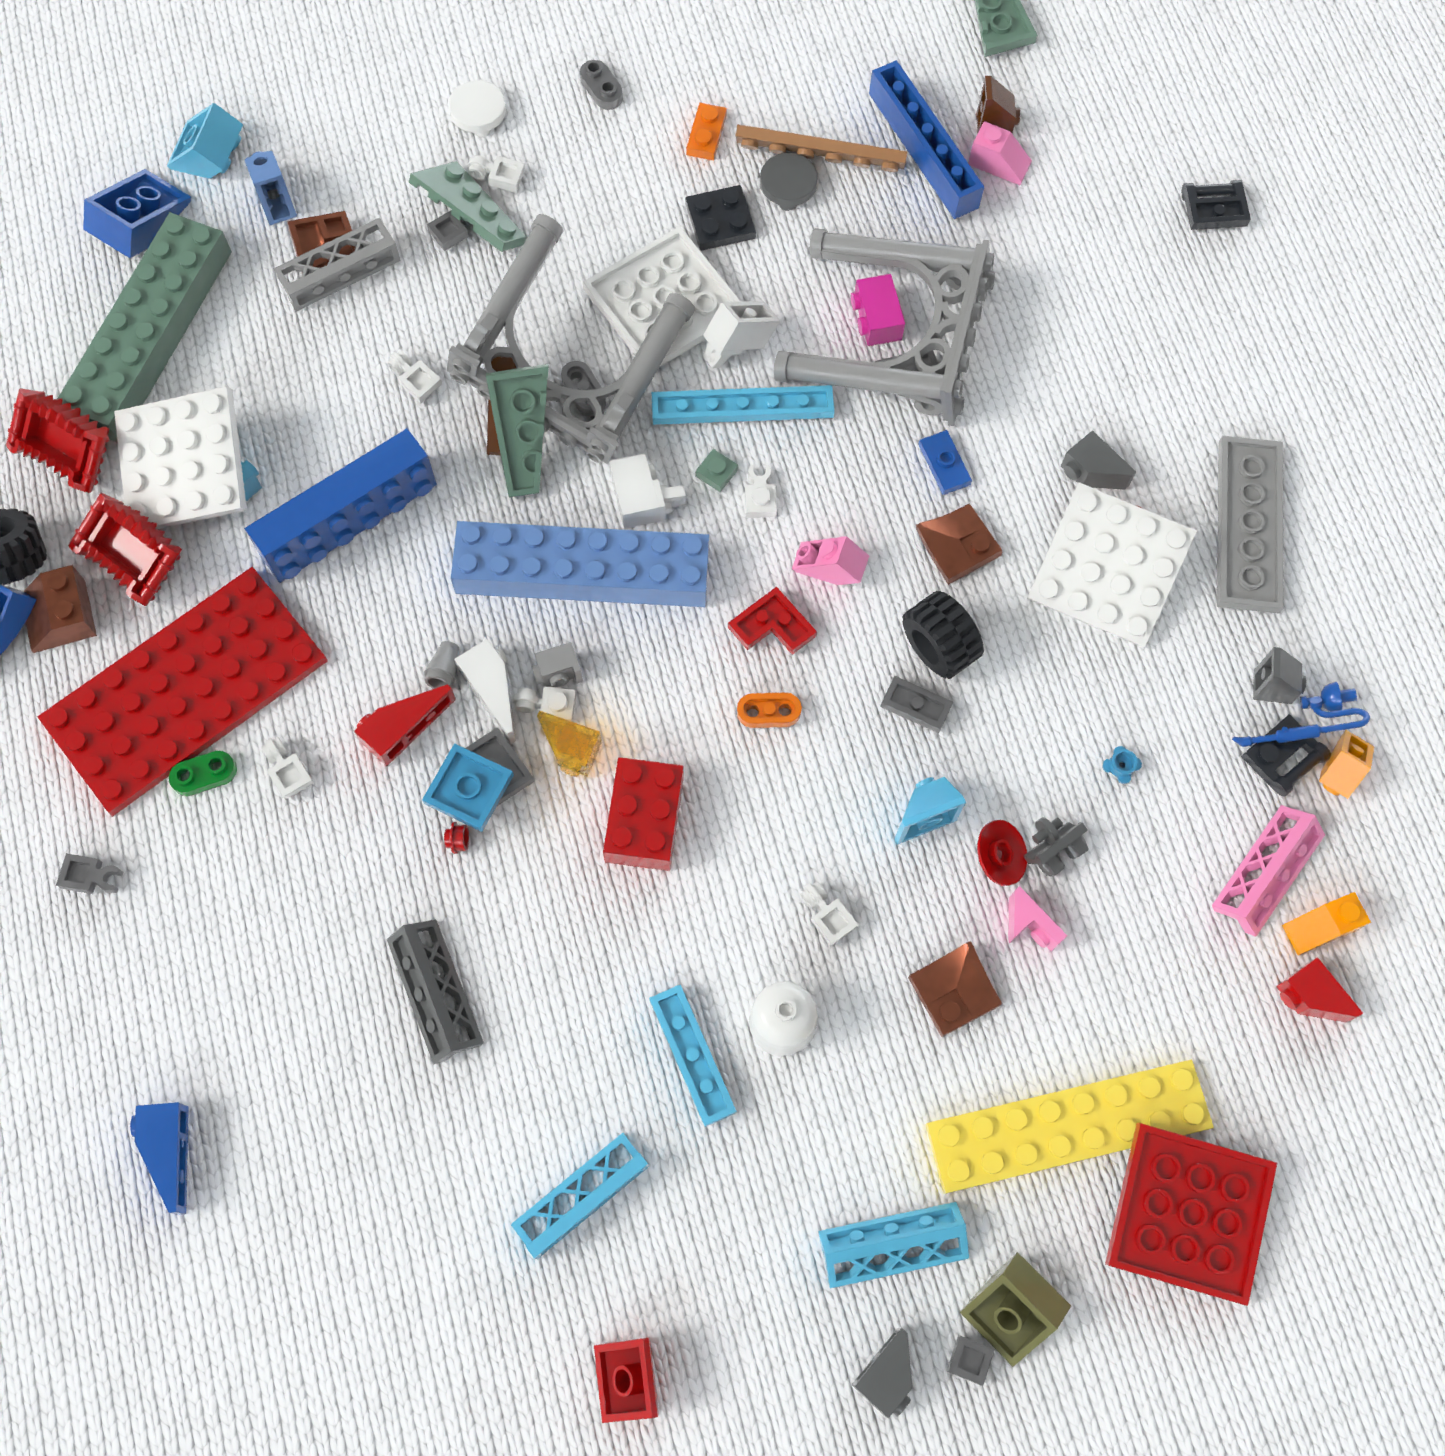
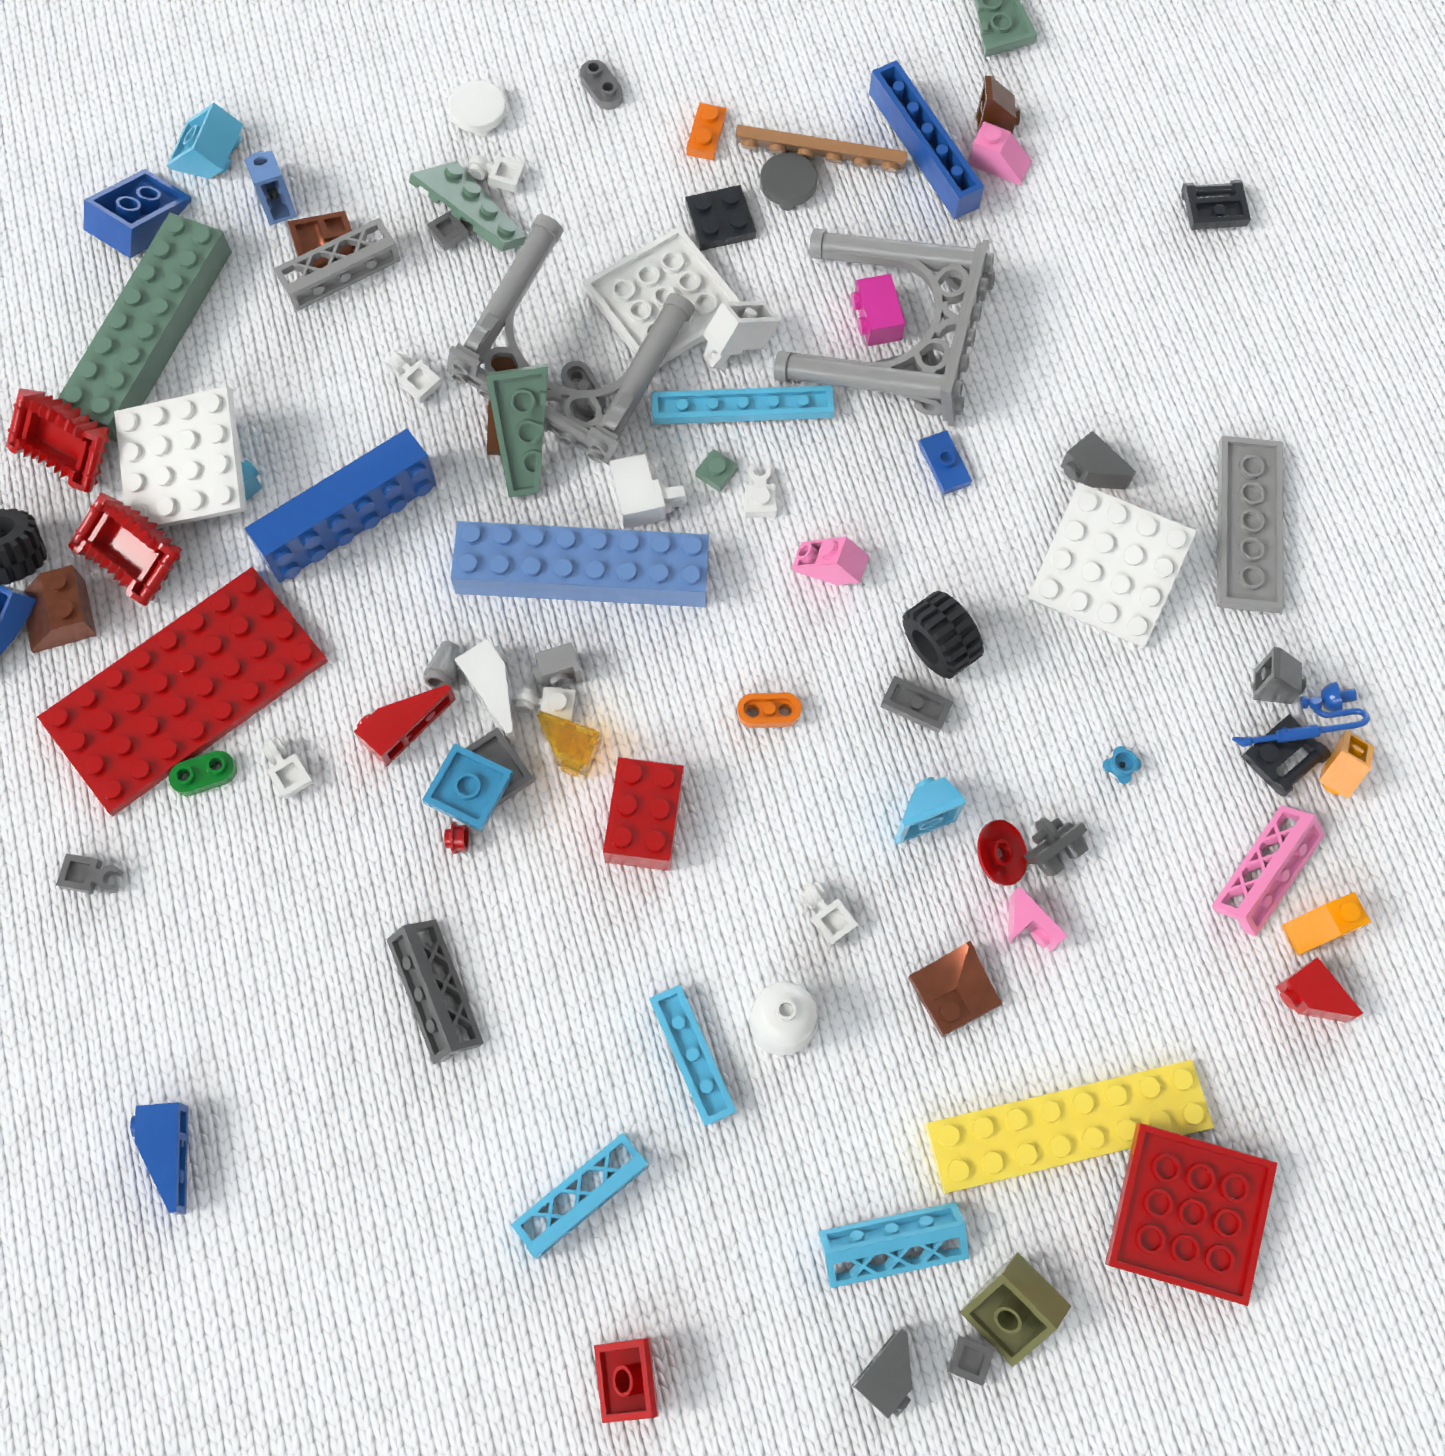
red plate [728,586,817,655] -> none
copper plate [916,503,1002,585] -> none

